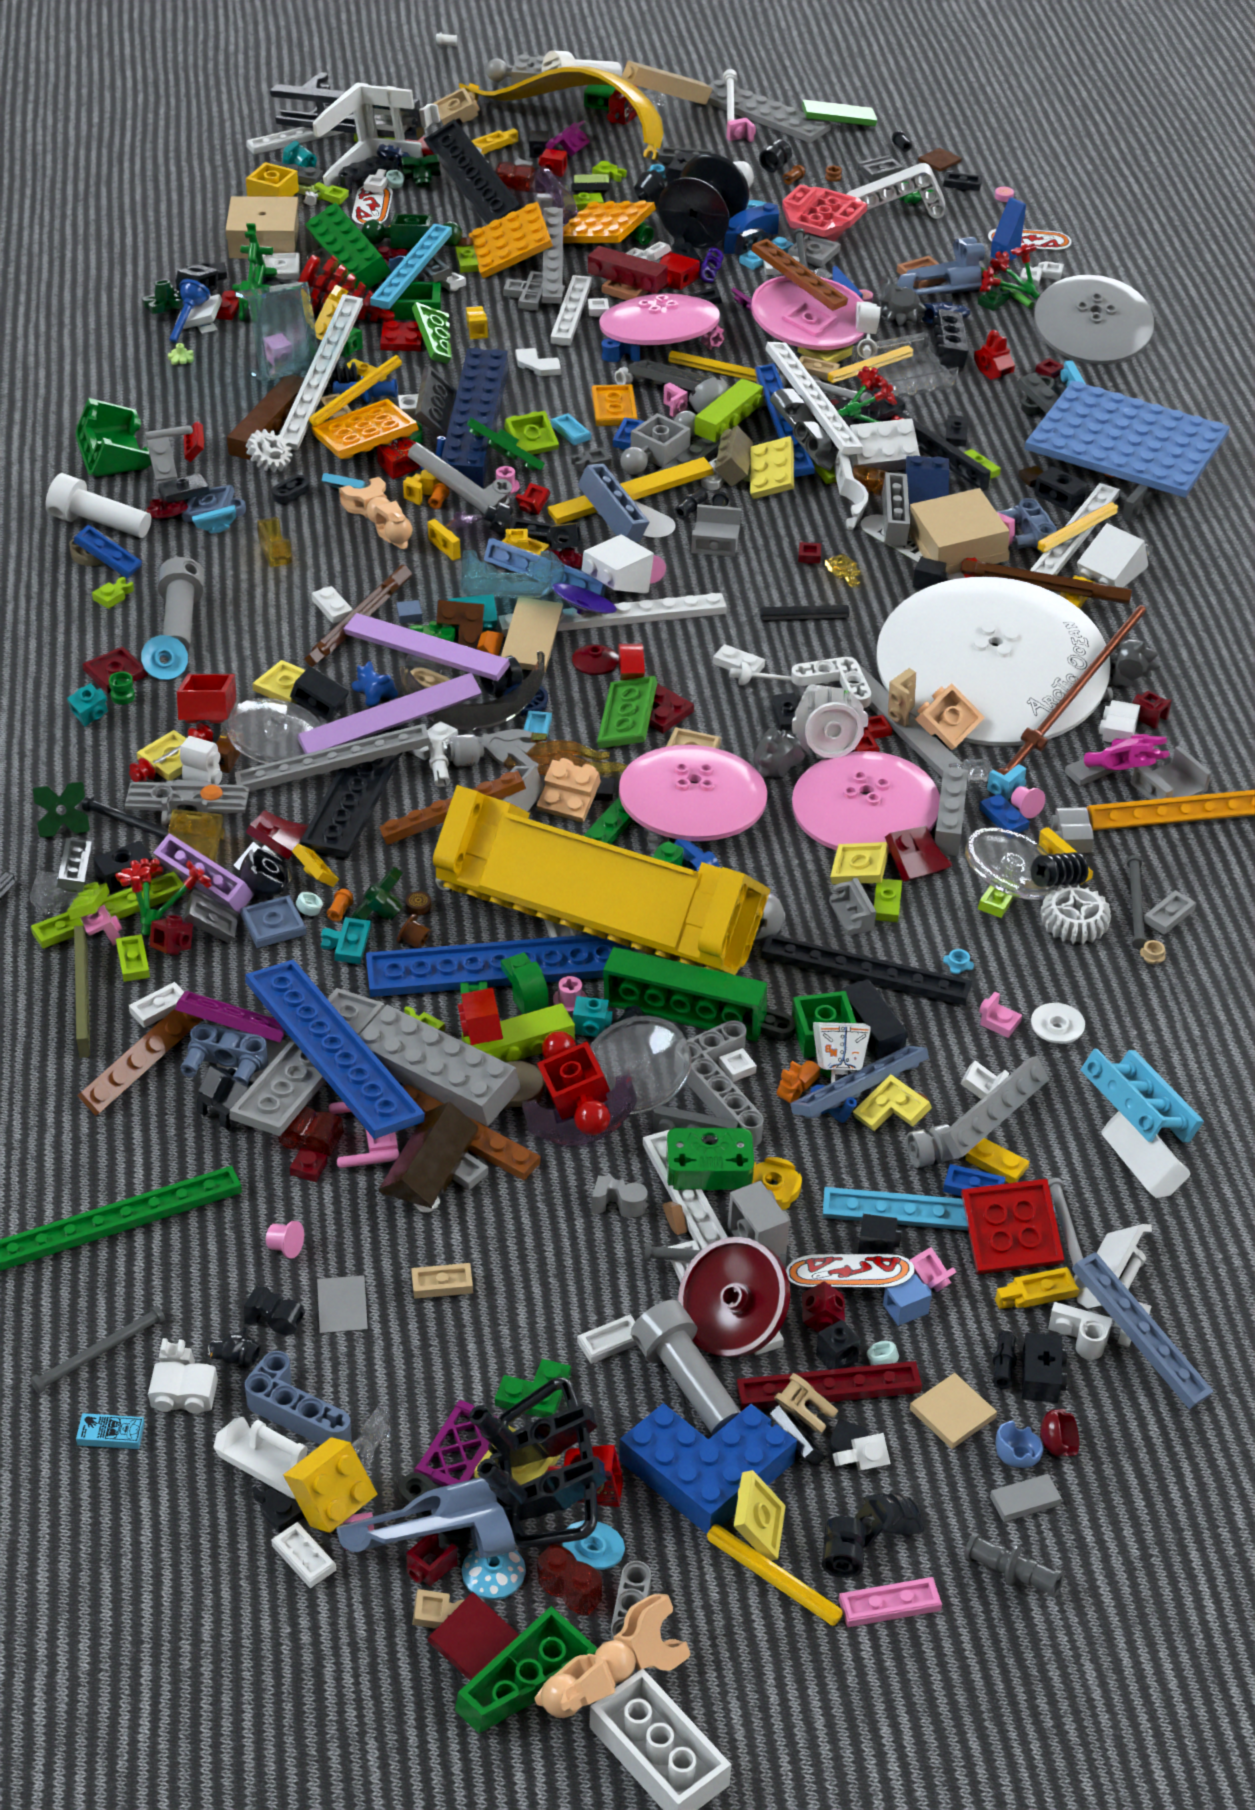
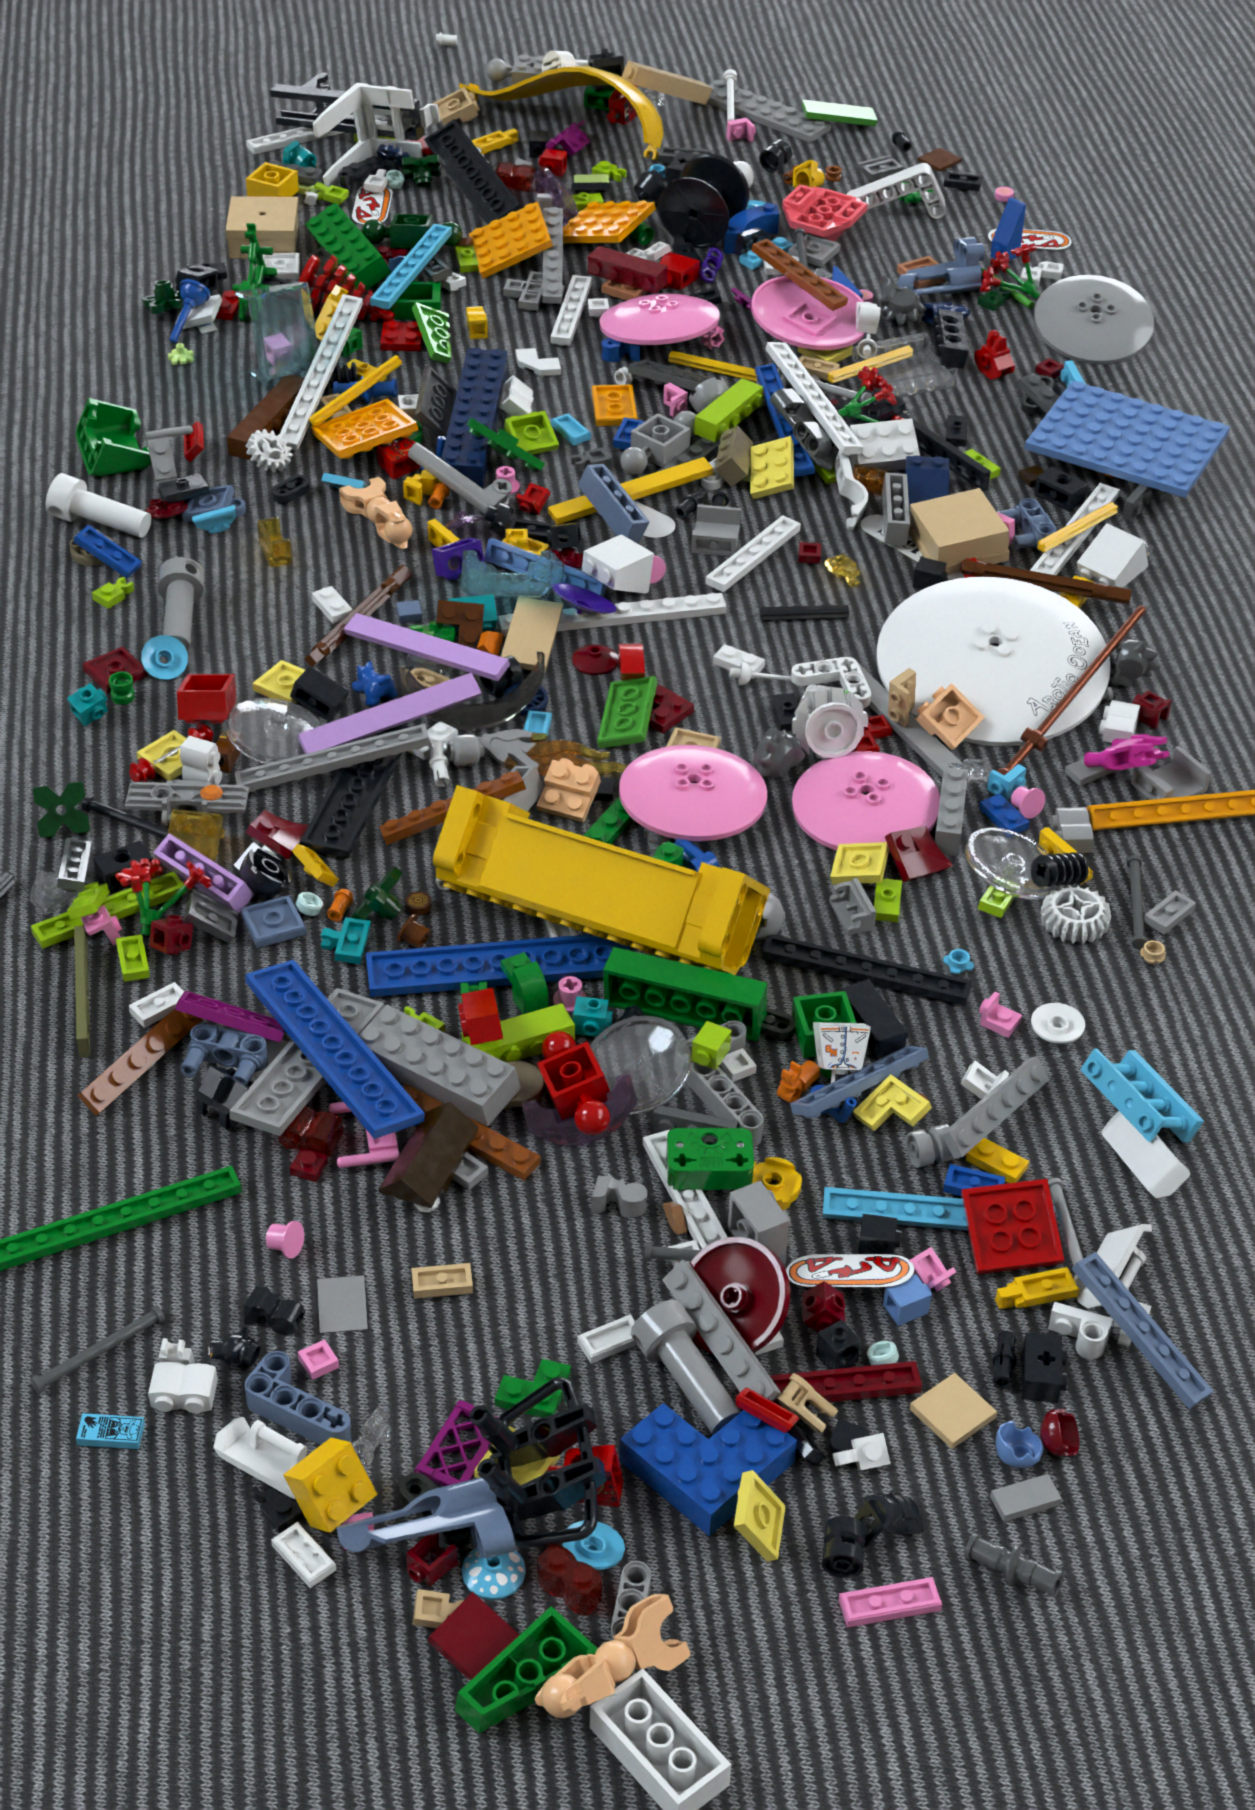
yellow axle [707,1524,843,1626] -> none
none -> bright pink plate [298,1339,339,1380]
none -> dark purple brick [431,537,485,580]
none -> white brick [499,375,533,416]
none -> black piece [588,48,625,92]
none -> light grey plate [662,1259,781,1401]
none -> lime brick [691,1021,732,1070]
none -> white plate [705,515,801,592]
none -> red tile [735,1387,799,1433]
none -> yellow piece [793,159,825,188]

